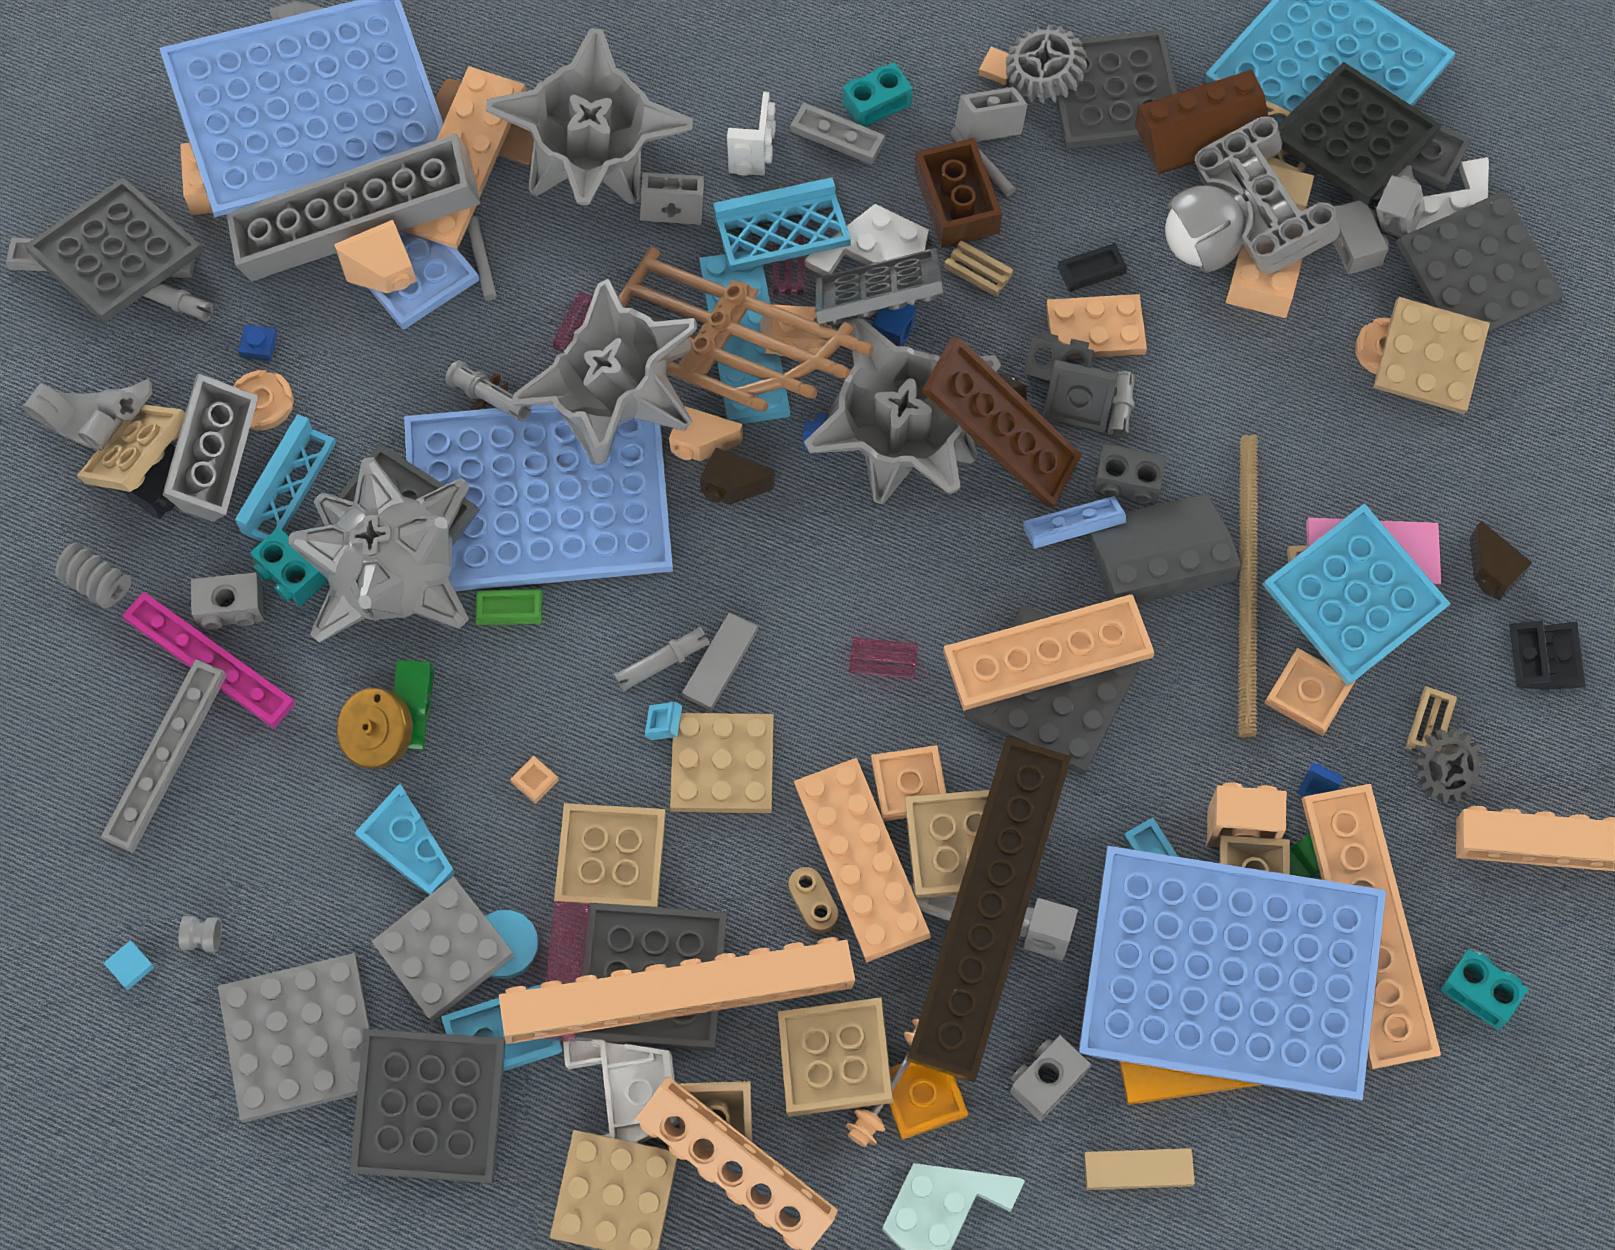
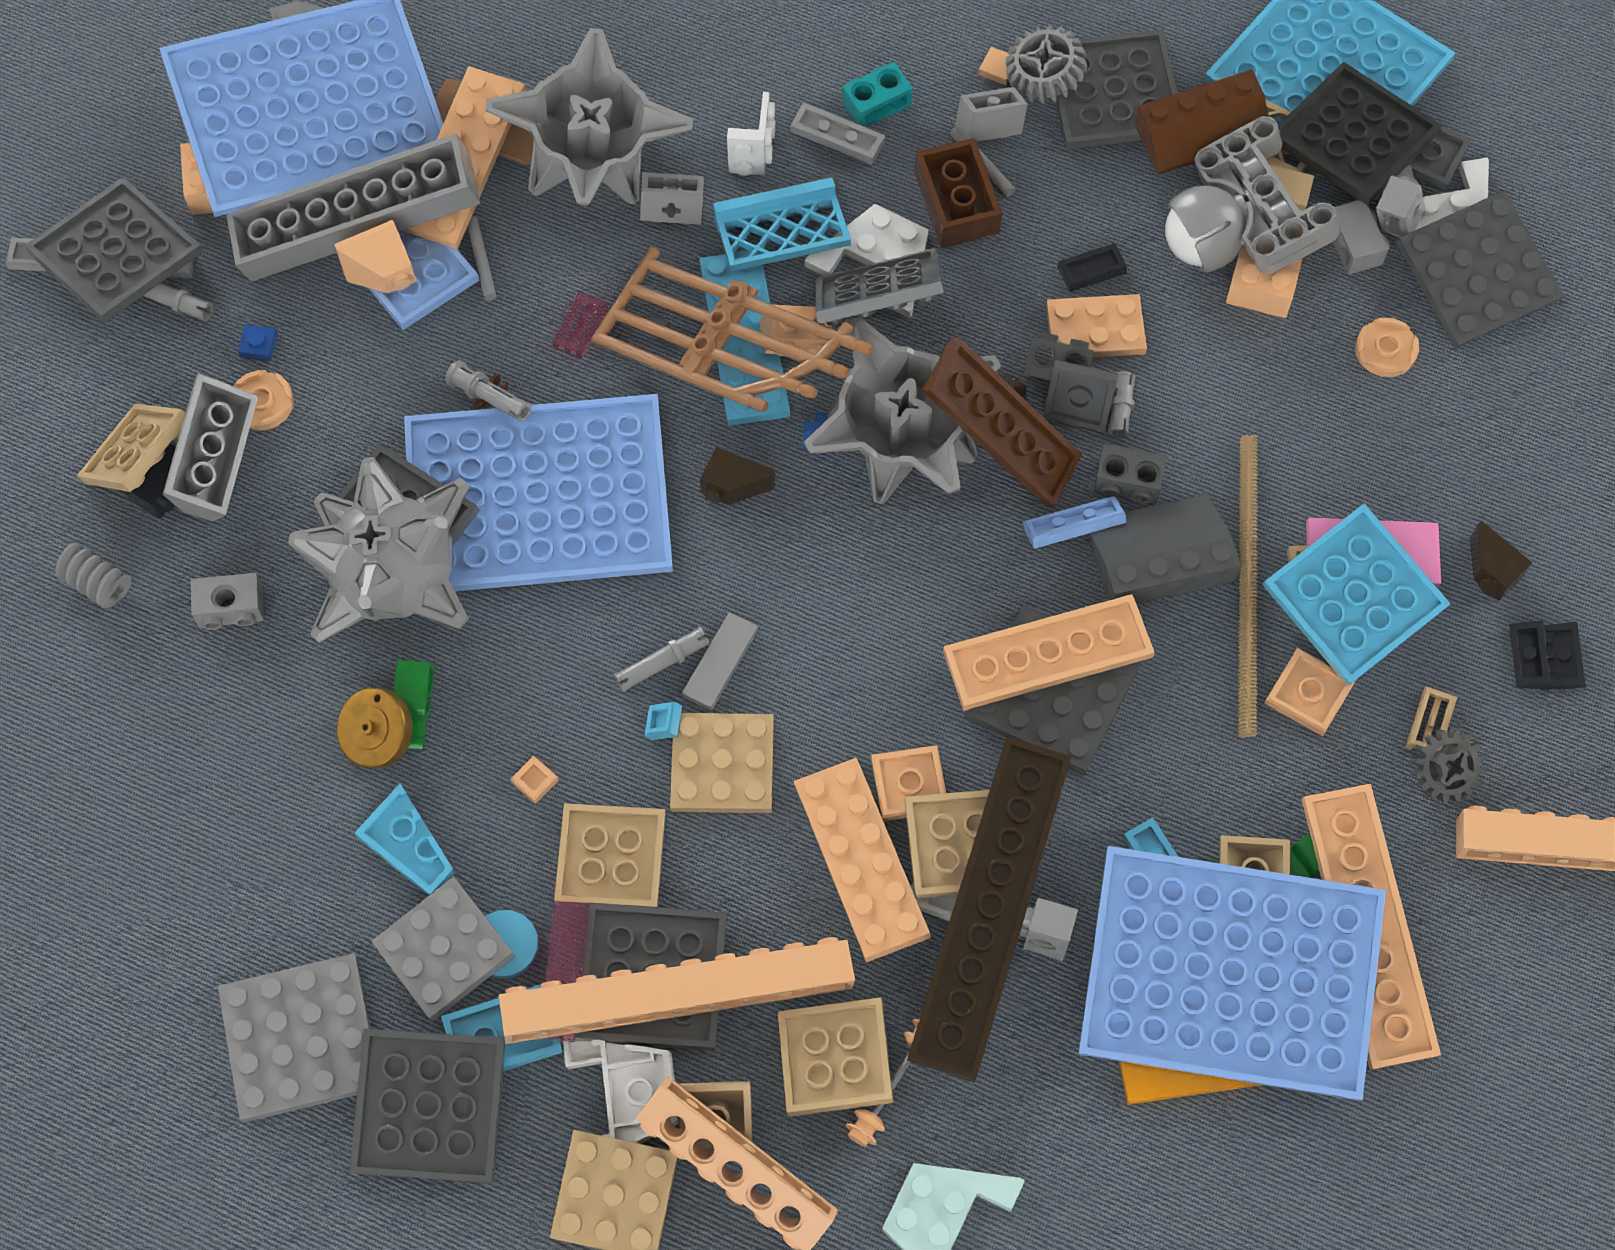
light grey panel [22,379,153,451] -> none
light grey tile [100,659,227,854] -> none
medium azure tile [104,940,155,991] -> none
dark pink plate [122,592,295,729] -> none
light grey wheel [178,915,222,953] -> none
medium azure fence [235,414,336,542] -> none
teal brick [250,527,328,607] -> none
bright green tile [475,589,543,625] -> none
light grey piece [513,279,697,464] -> none
light nougat slope [669,406,743,461] -> none
clear pink tile [773,236,804,295] -> none
tan plate [789,867,838,933] -> none
clear pink tile [849,637,918,679] -> none
blue brick [872,303,917,346] -> none
light orange tile [888,1062,969,1140] -> none
tan tile [944,240,1013,297] -> none
light grey brick [1009,1035,1091,1122] -> none
tan tile [1084,1148,1195,1190] -> none
light nougat brick [1207,783,1287,847] -> none
blue tile [1297,762,1343,797] -> none
tan plate [1373,297,1490,414] -> none
teal brick [1439,949,1529,1031] -> none

